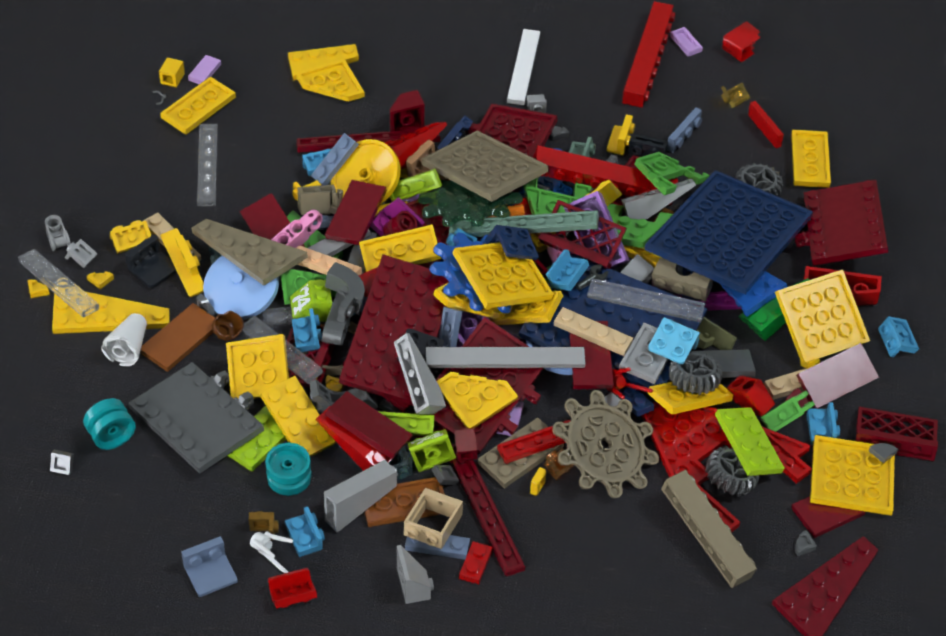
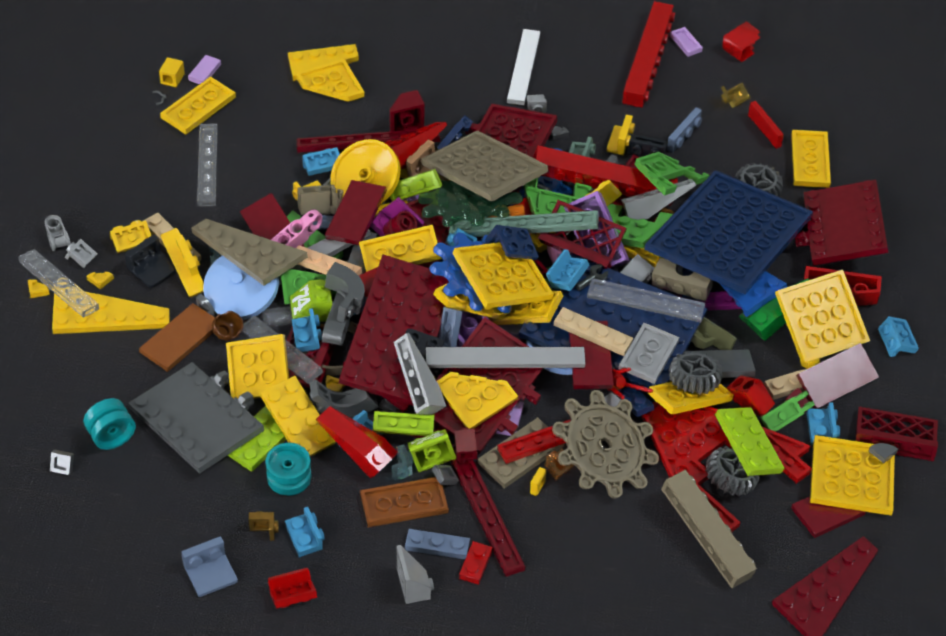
white cone [101,313,147,366] -> none
white plant [250,531,293,574] -> none
sand blue plate [311,133,359,185] -> none
light grey slope [324,460,398,532] -> none
dark red tile [325,391,413,459] -> none
tan window [404,488,463,549] -> none
medium azure bracket [648,317,700,364] -> none
dark grey tile [795,530,817,556] -> none

